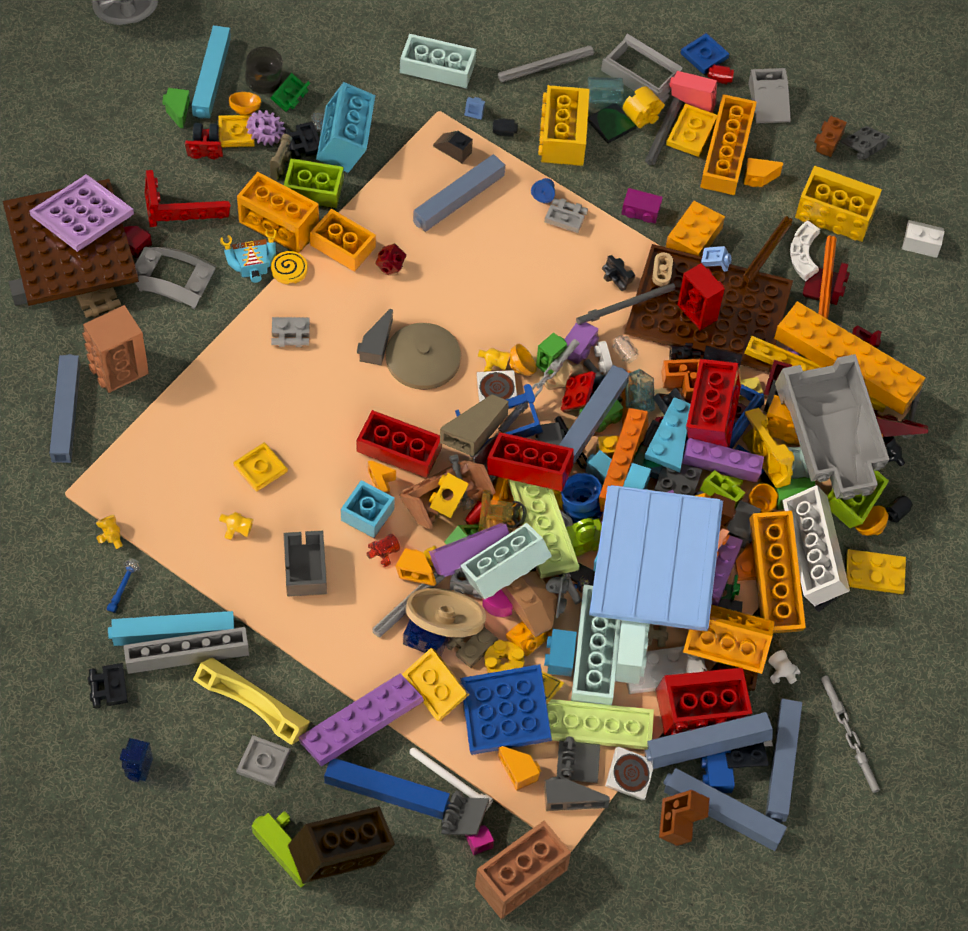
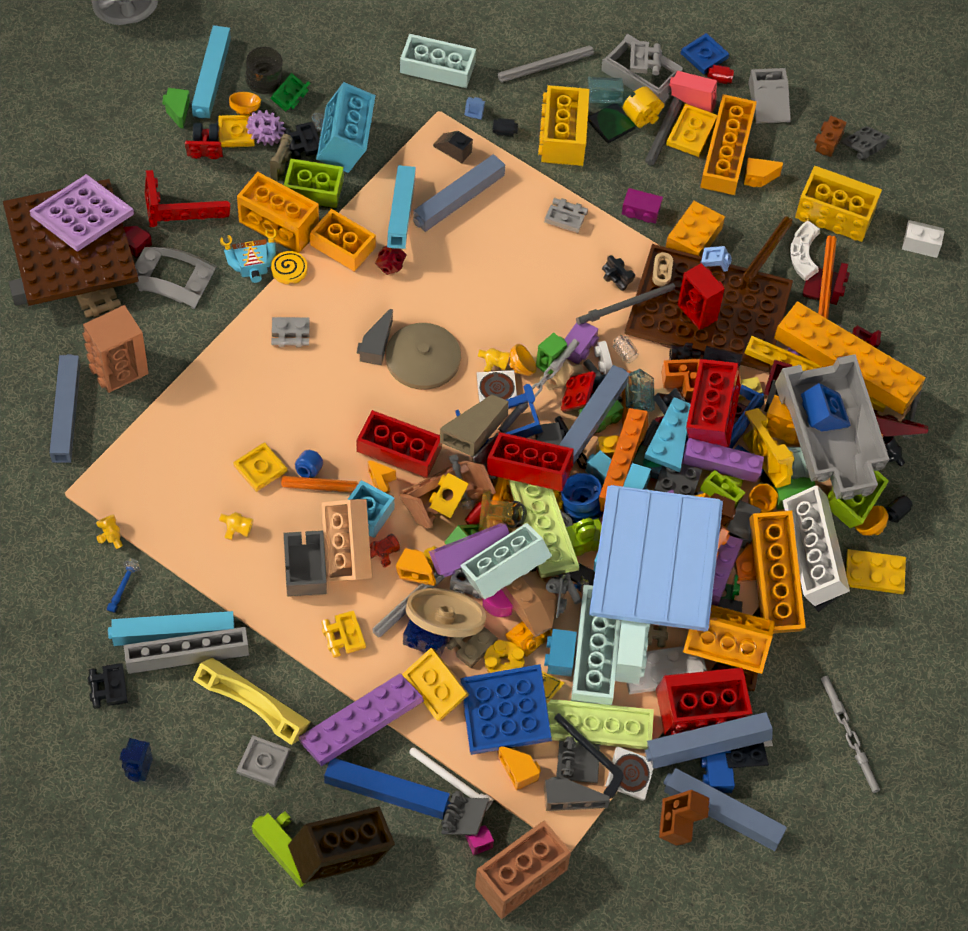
blue piece [531,178,555,203] -> none
sand blue brick [765,699,802,823] -> none
white piece [768,650,800,684] -> none
none -> orange axle [281,476,358,492]
none -> blue head [295,450,323,478]
none -> light nougat slope [321,499,372,582]
none -> yellow plate [321,610,366,658]
none -> medium azure brick [387,165,416,249]
none -> black piece [554,713,623,799]
none -> light grey plate [630,41,662,75]
none -> blue slope [801,383,851,431]

